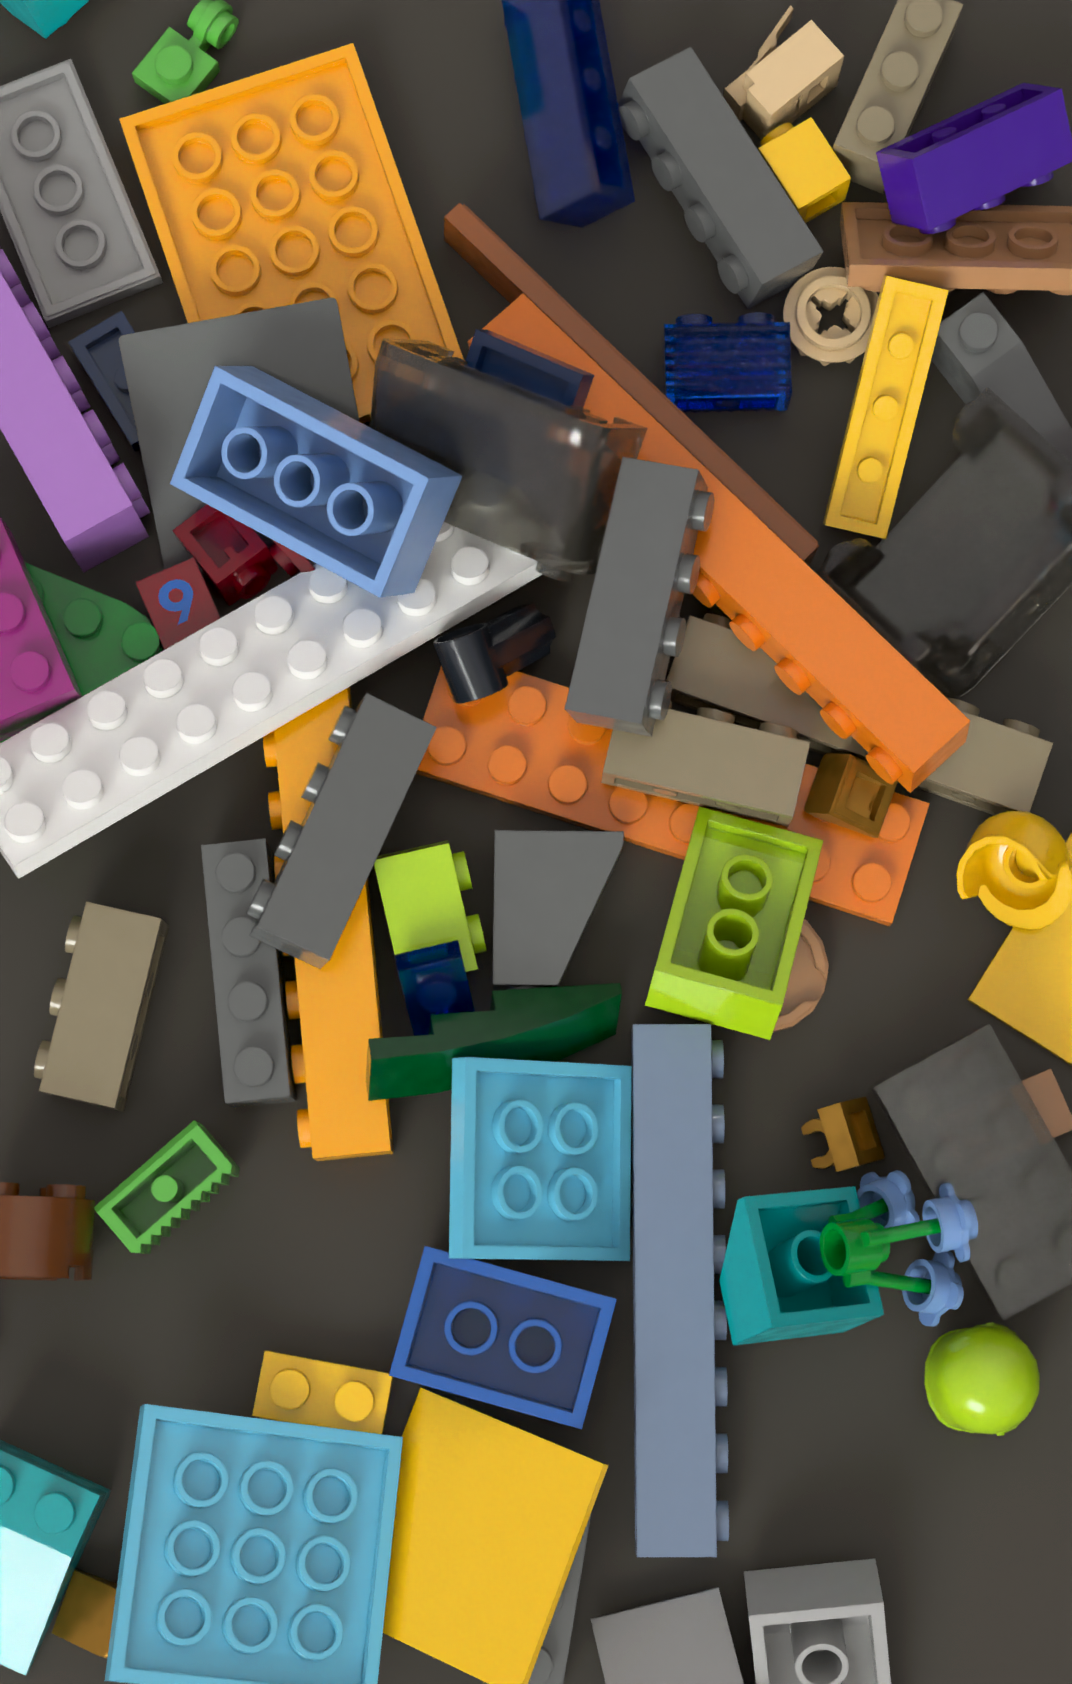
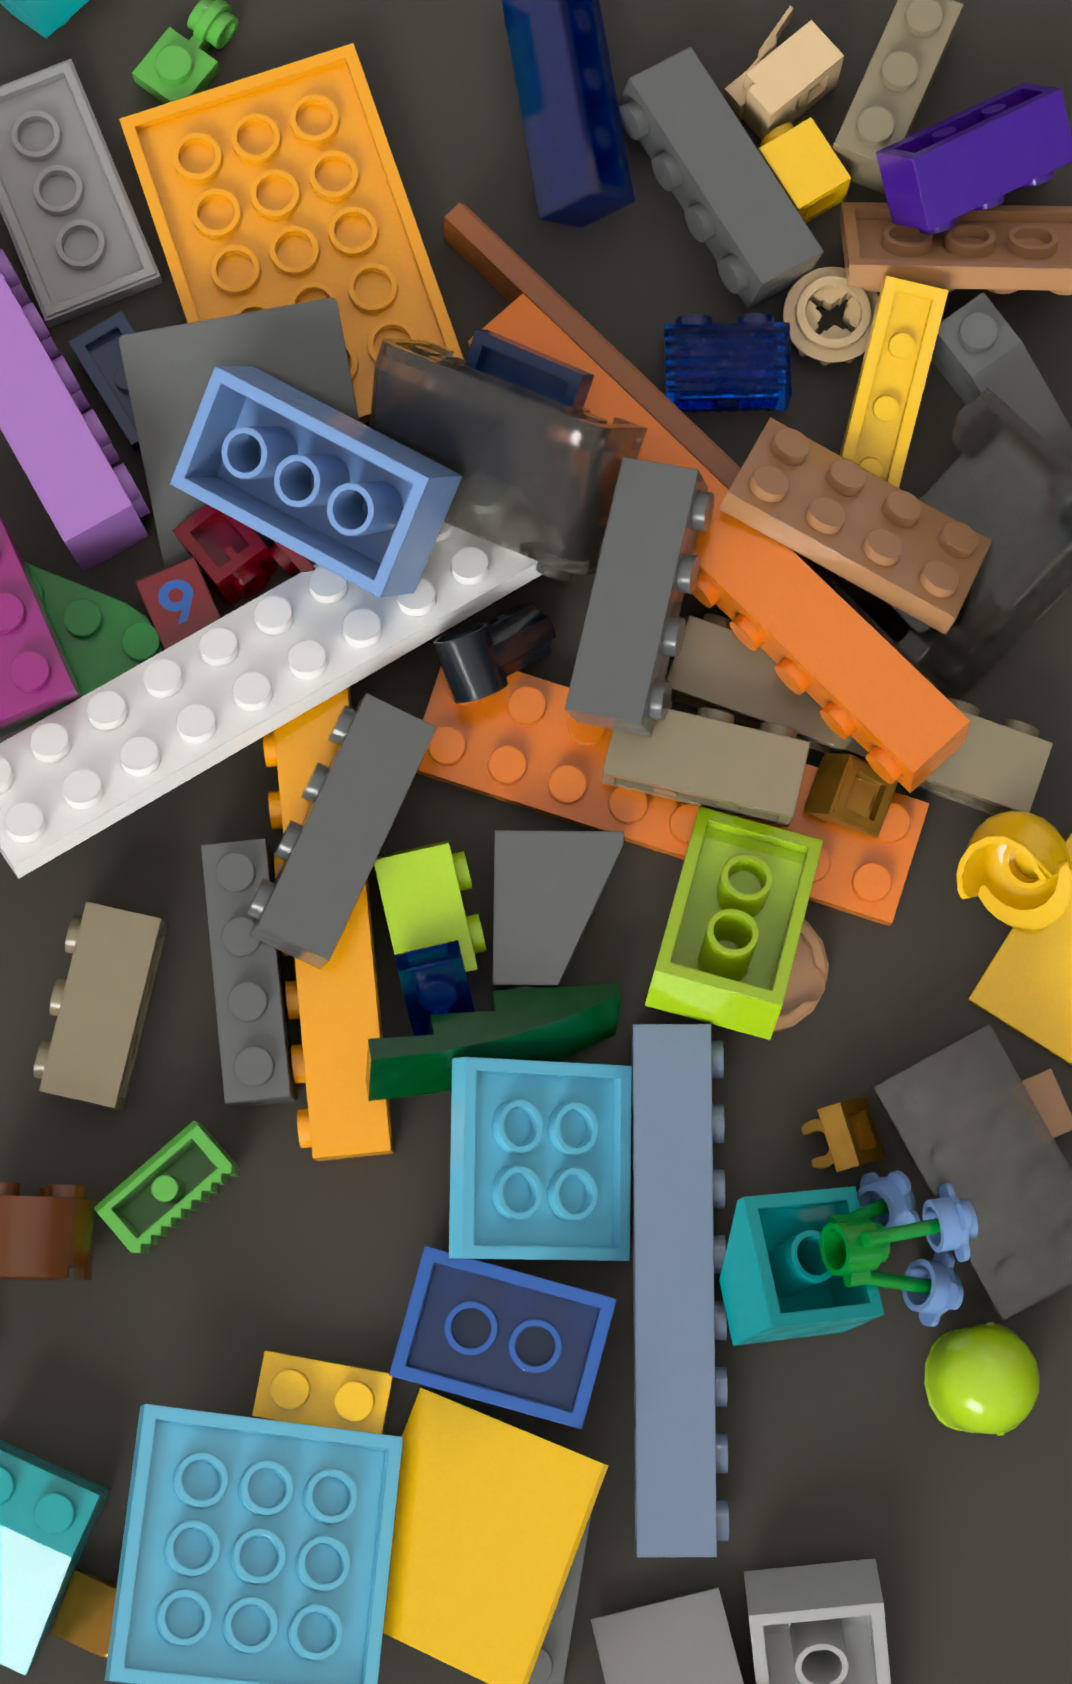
none -> medium nougat plate [719,417,992,635]

